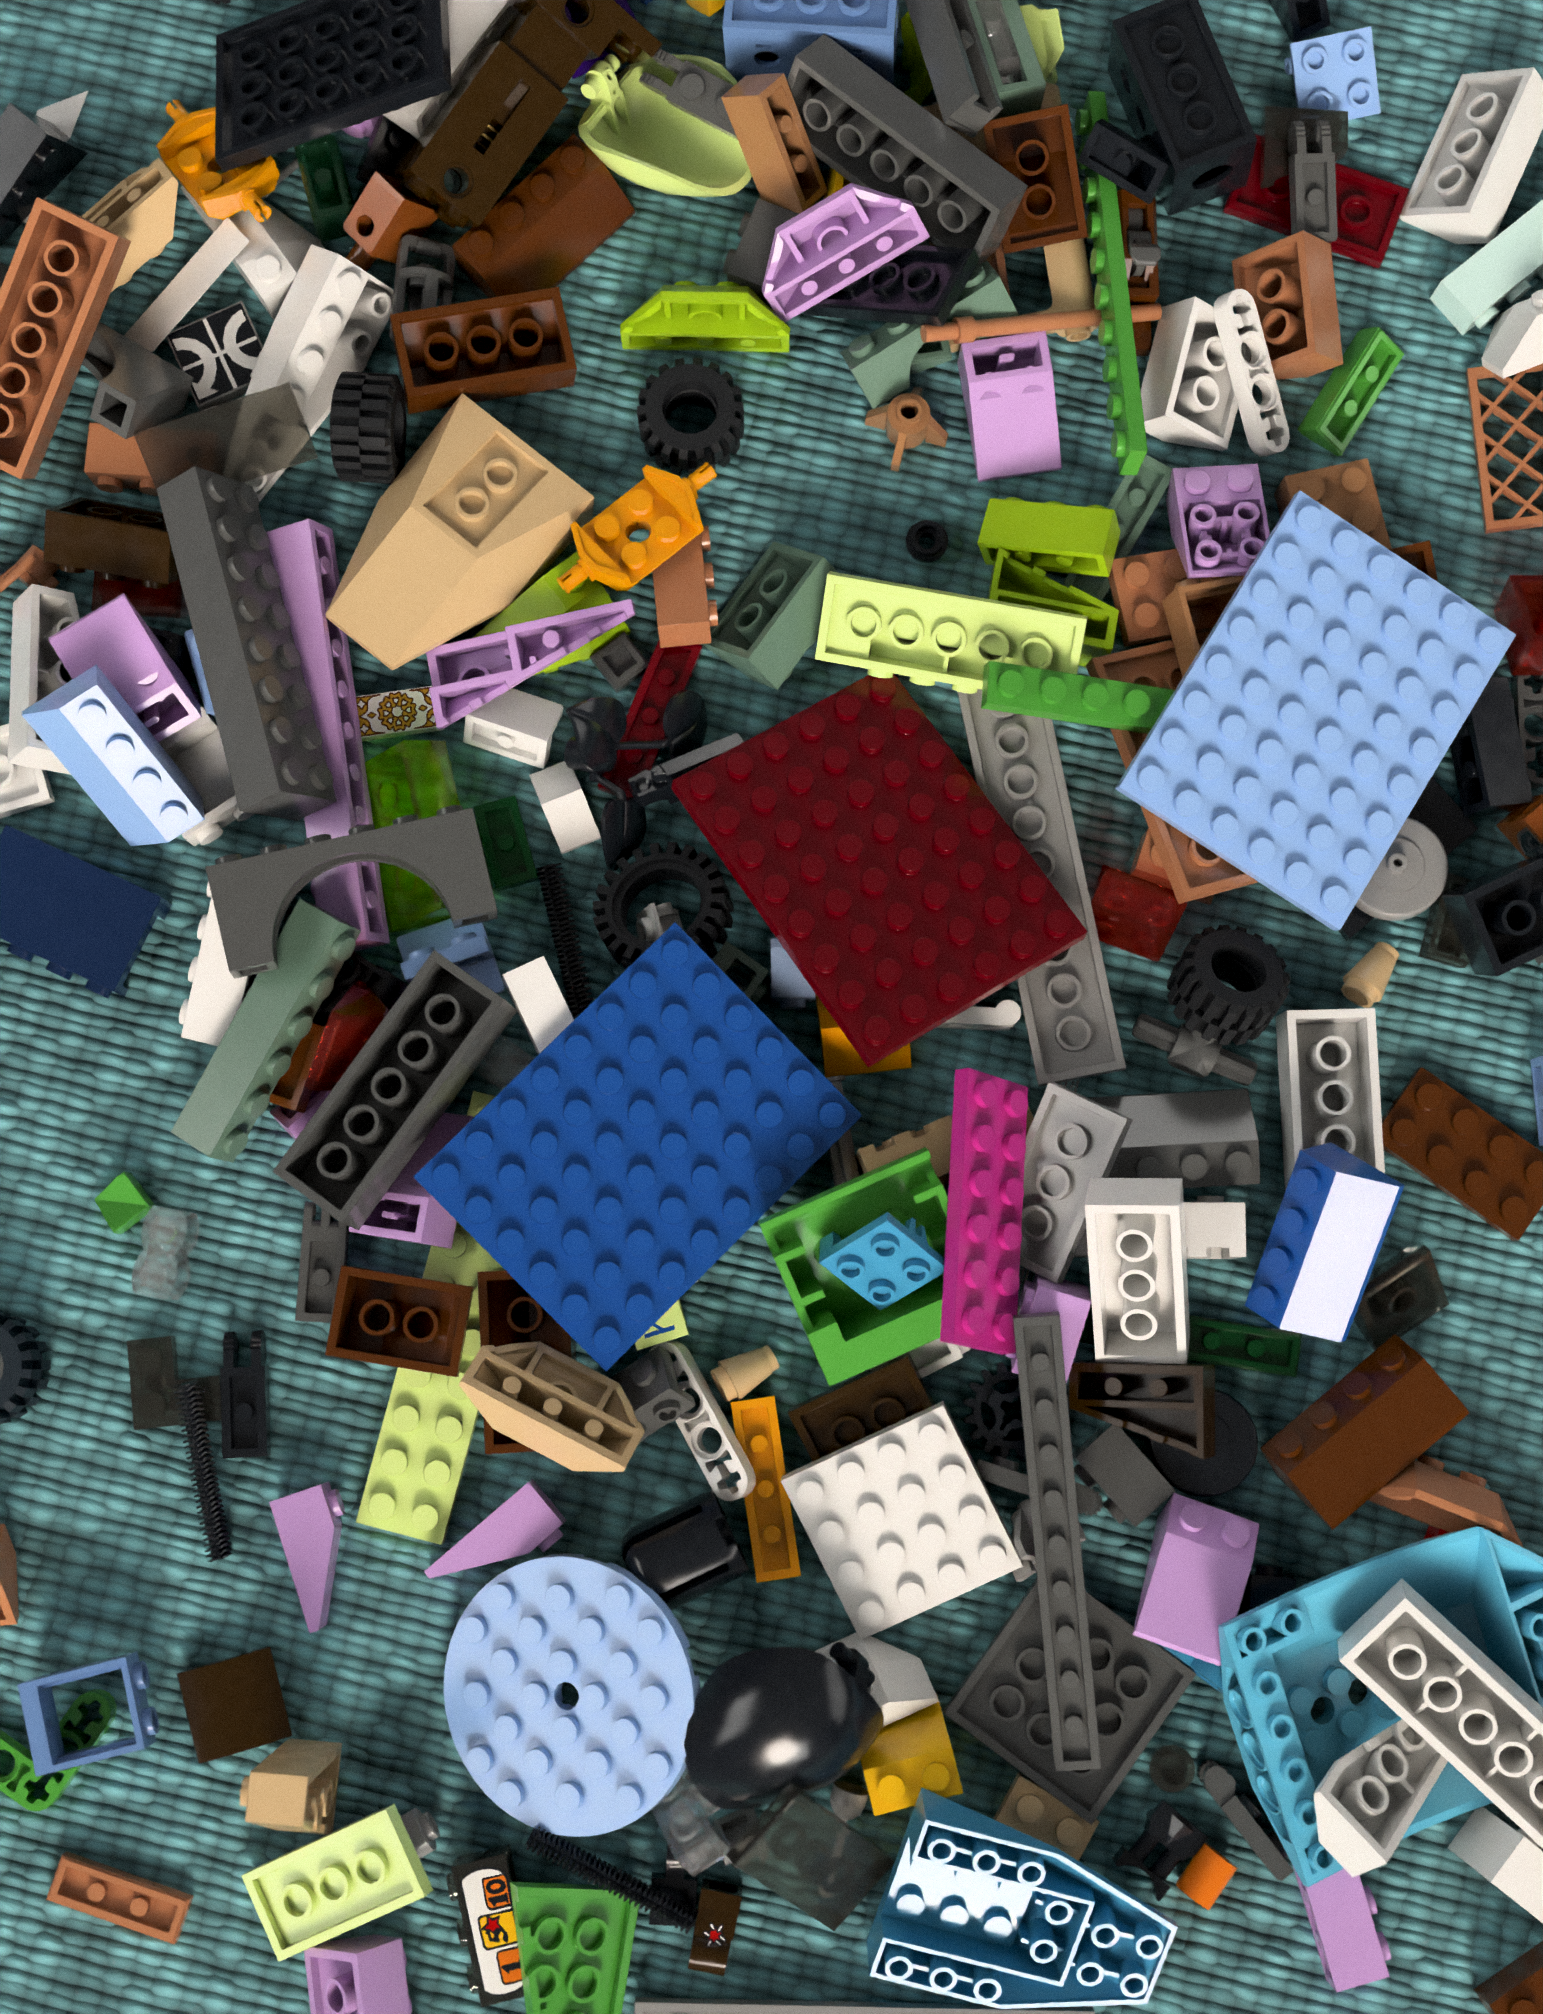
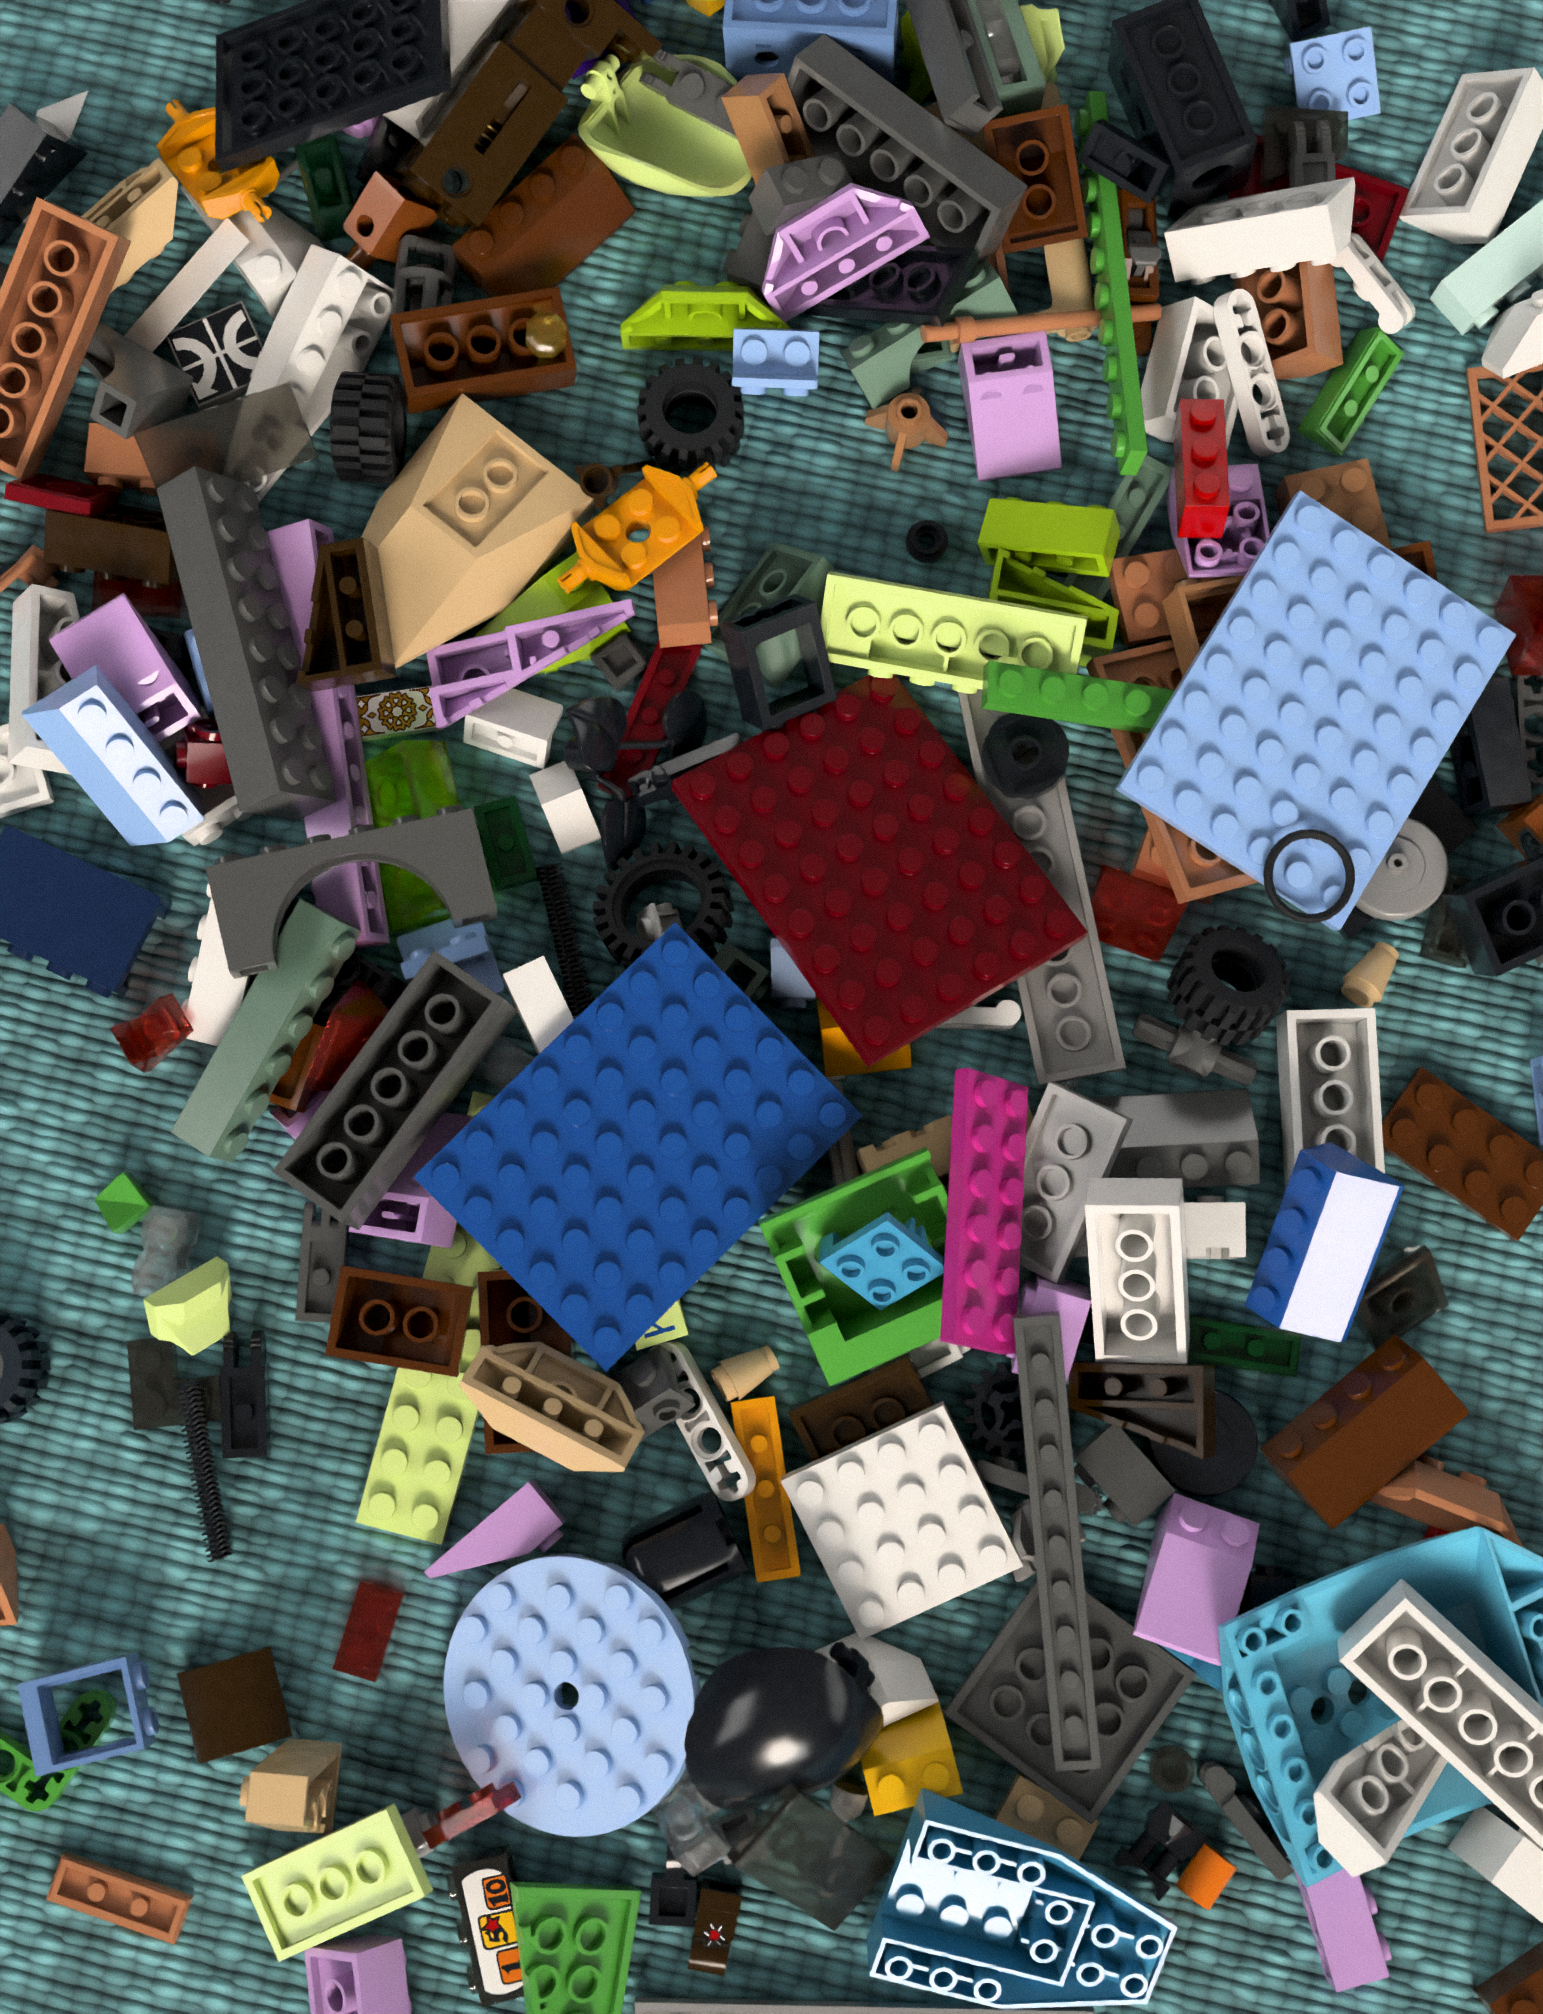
lavender slope [269,1481,345,1633] -> none
black axle [525,1827,699,1934] -> none
none -> dark red tile [4,473,119,517]
none -> clear red slope [110,993,194,1073]
none -> yellowish green slope [143,1256,232,1355]
none -> dark red brick [174,719,233,788]
none -> dark brown wedge [296,537,397,692]
none -> clear red plate [333,1579,406,1682]
none -> clear red plate [422,1781,522,1850]
none -> clear yellow tile [526,312,567,358]
none -> dark brown plant [575,460,656,511]
none -> black window [720,594,837,731]
none -> light blue bracket [731,327,819,396]
none -> dark grey brick [748,152,853,236]
none -> black plate [981,713,1069,799]
none -> white slope [1164,177,1355,285]
none -> red brick [1173,399,1230,538]
none -> black tyre [1263,829,1355,923]
none -> white plate [1330,233,1416,334]

